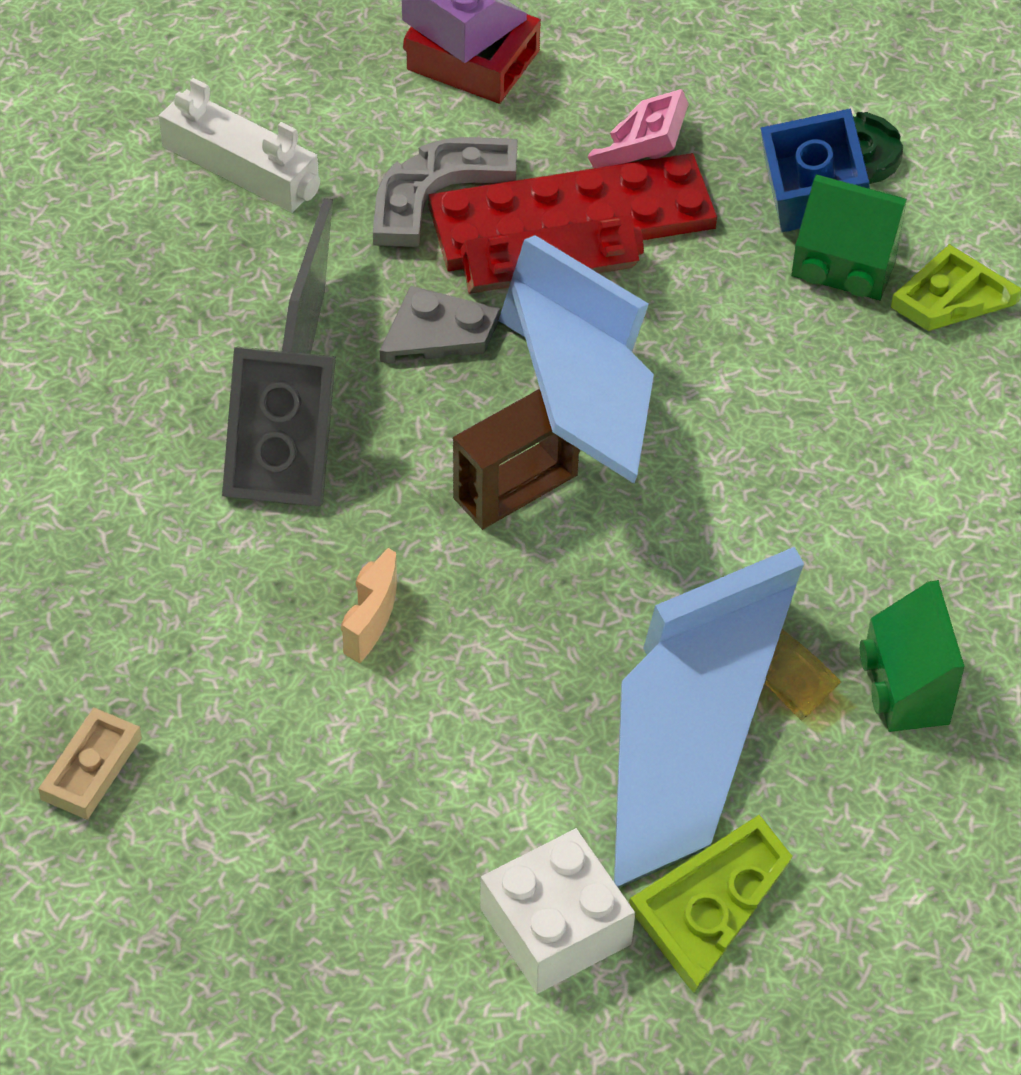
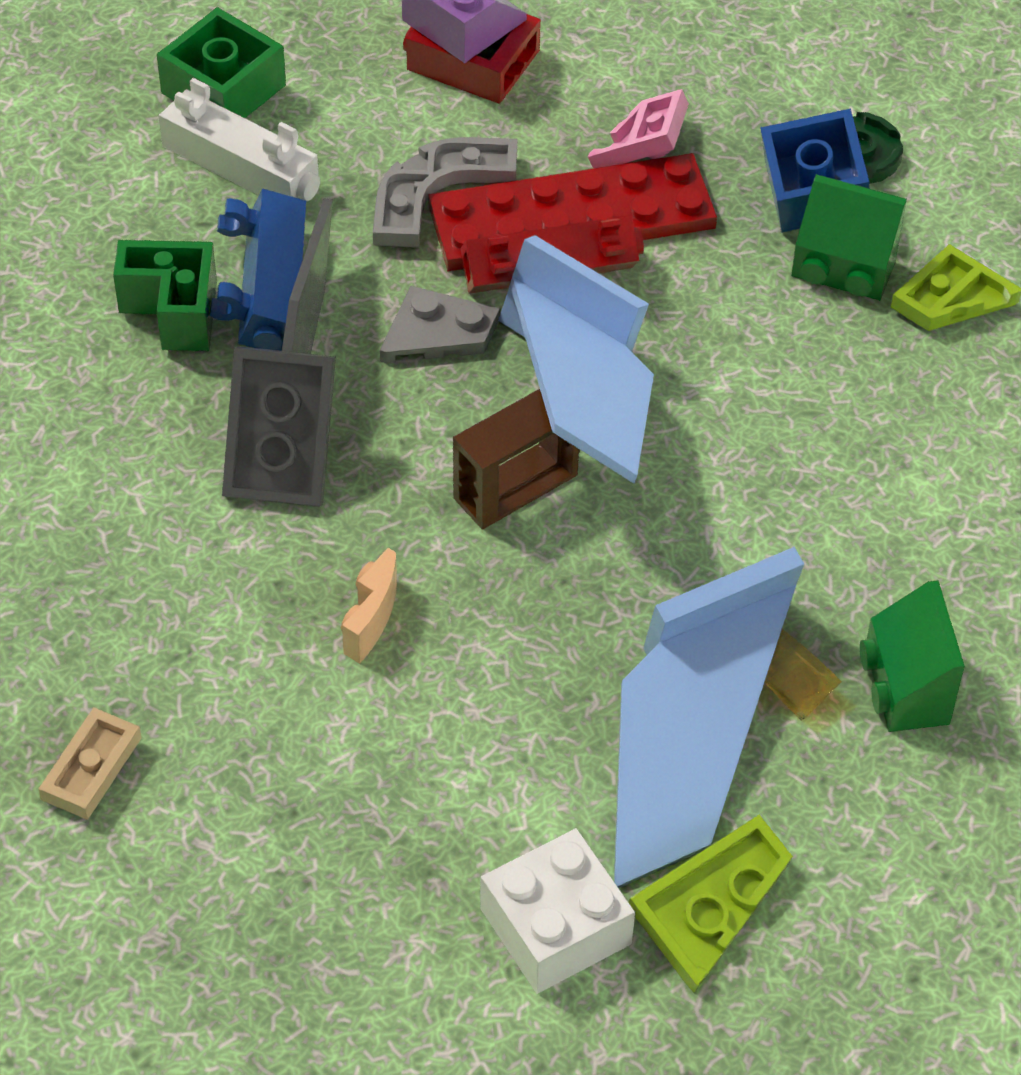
none -> green brick [113,240,217,351]
none -> green brick [156,7,286,118]
none -> blue brick [210,188,306,351]

